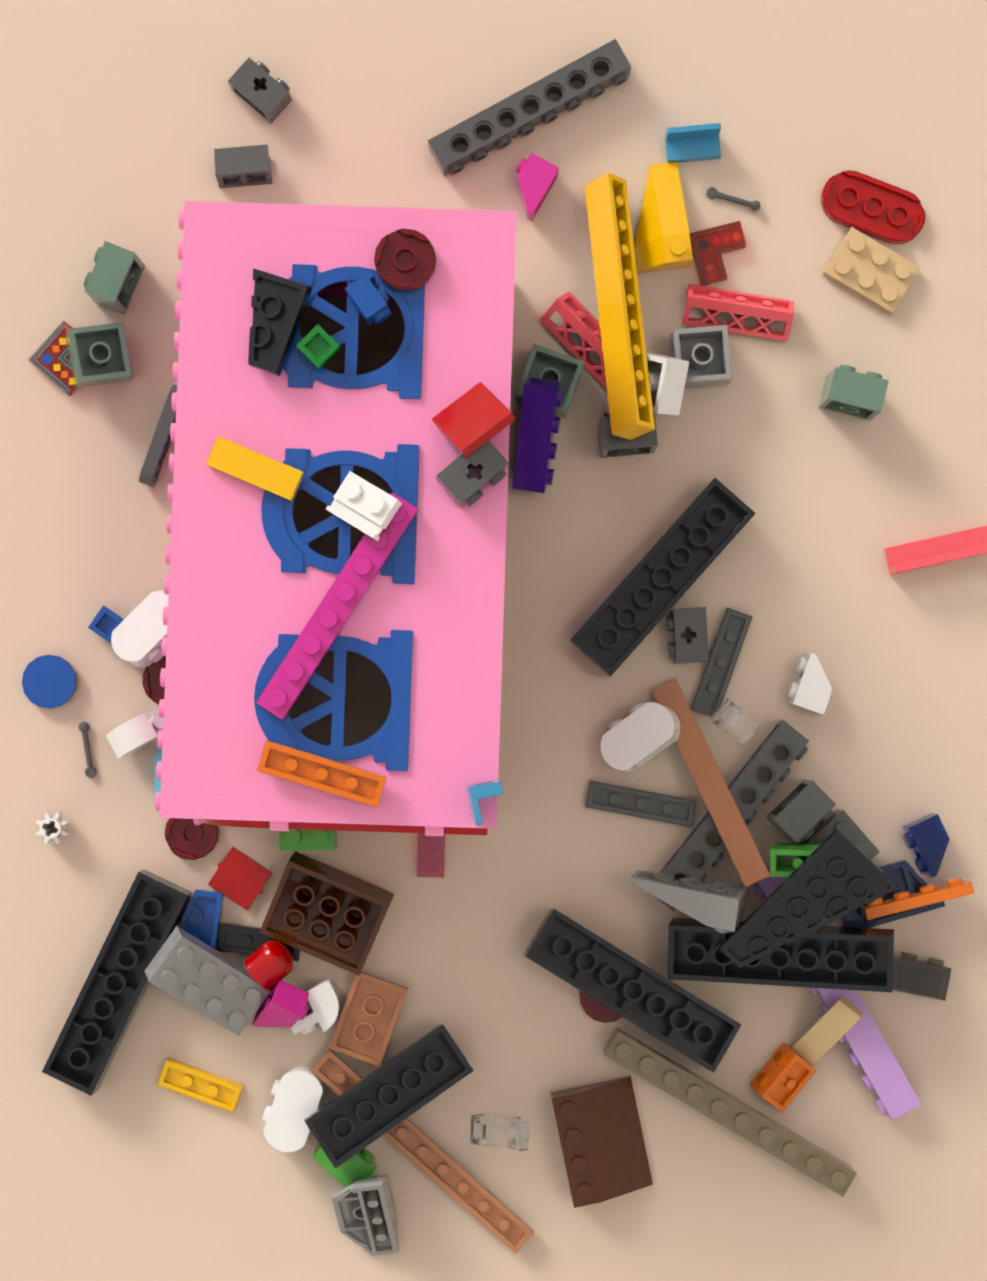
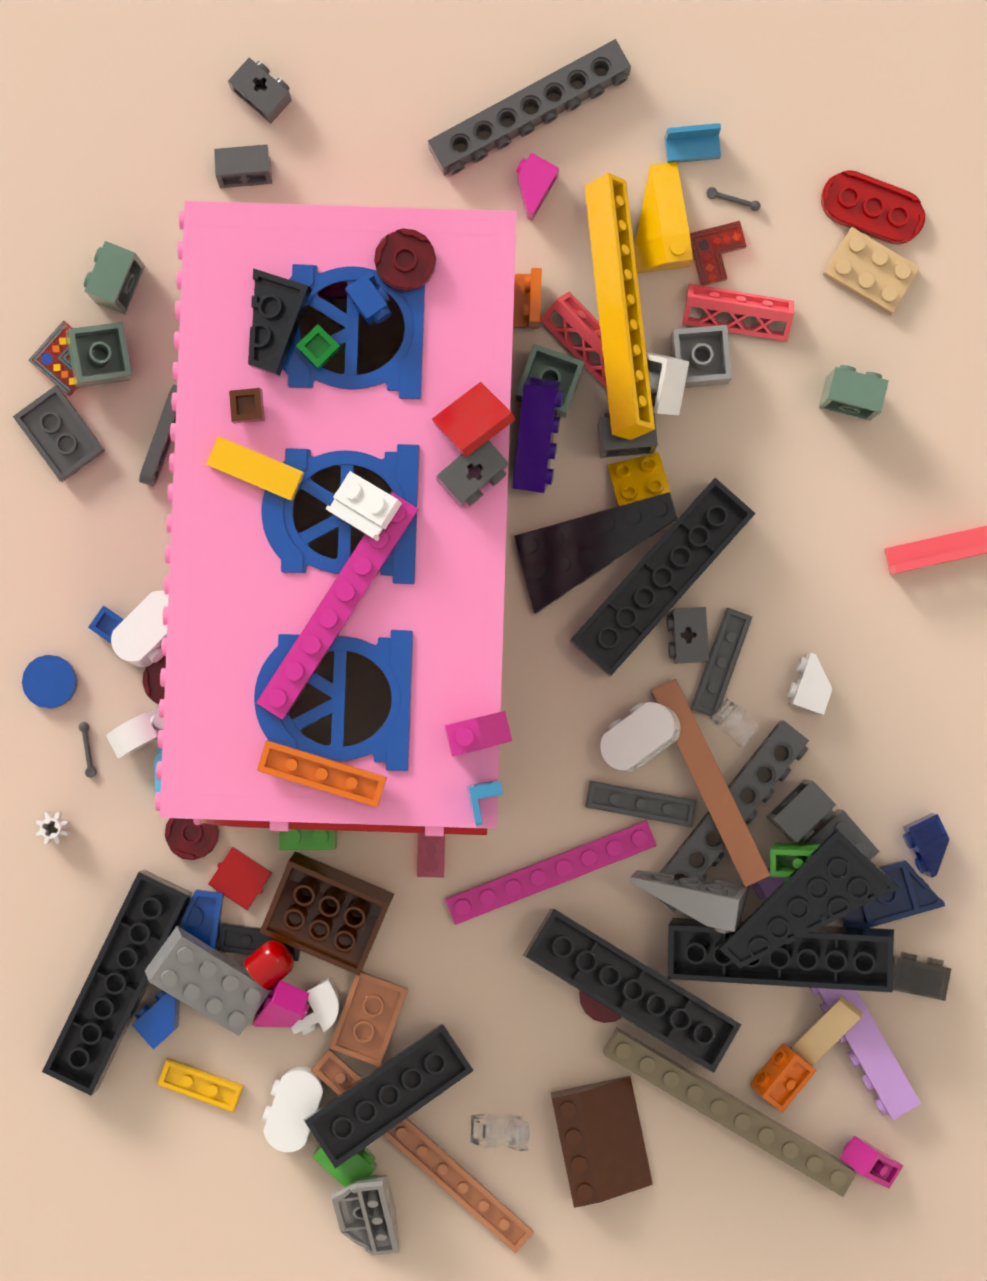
orange plate [860,877,974,920] -> none
none -> dark grey plate [13,385,105,482]
none -> blue slope [132,990,180,1050]
none -> reddish brown plate [229,388,265,424]
none -> dark pink slope [444,711,512,756]
none -> dark pink plate [445,820,657,925]
none -> orange bracket [513,268,542,329]
none -> black wing [514,492,677,614]
none -> yellow hinge [607,453,672,507]
none -> dark pink slope [840,1136,903,1189]

